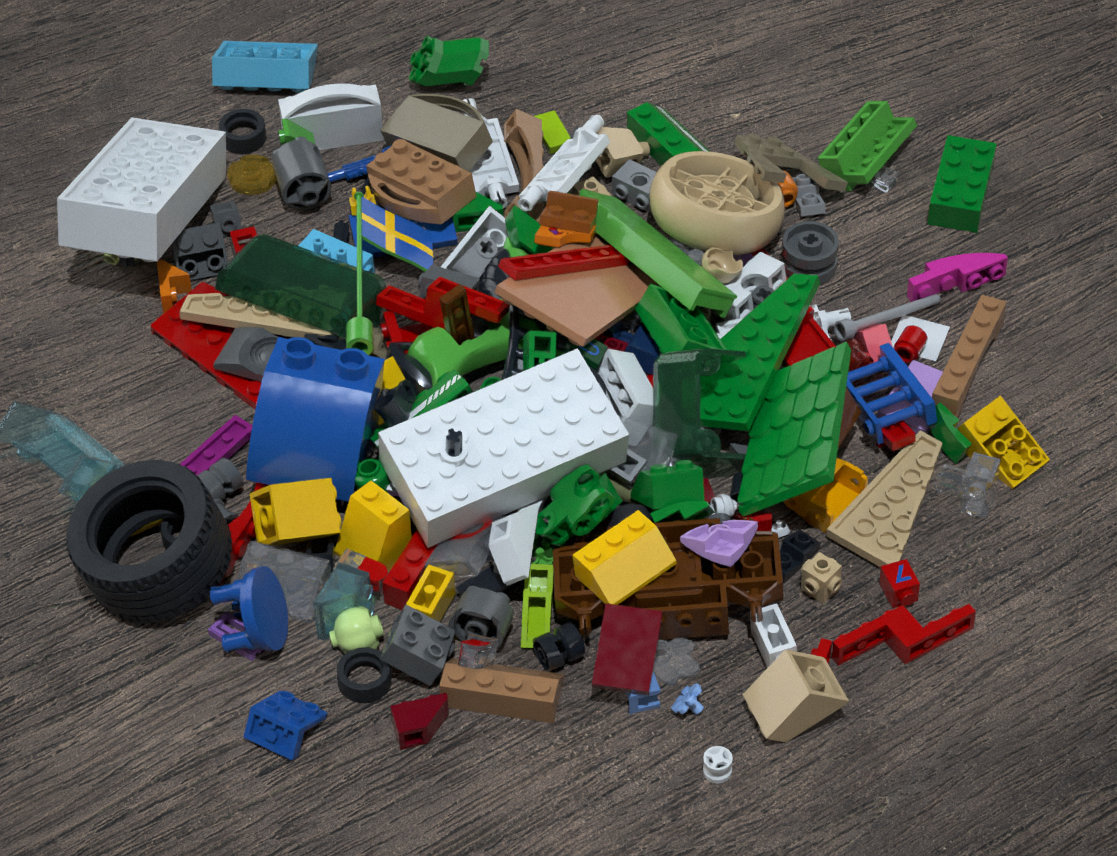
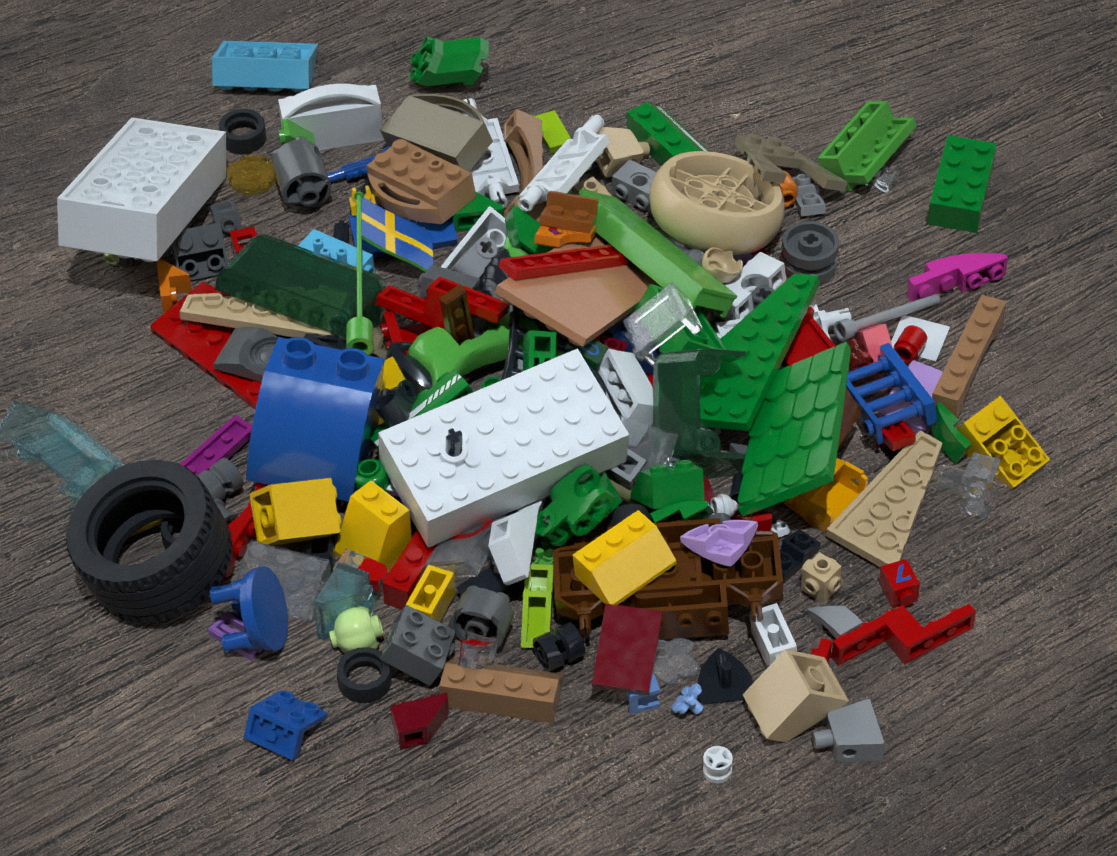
none -> clear panel [623,282,702,366]
none -> black shield [698,648,754,705]
none -> light grey slope [807,606,863,638]
none -> light grey torso [812,699,885,762]

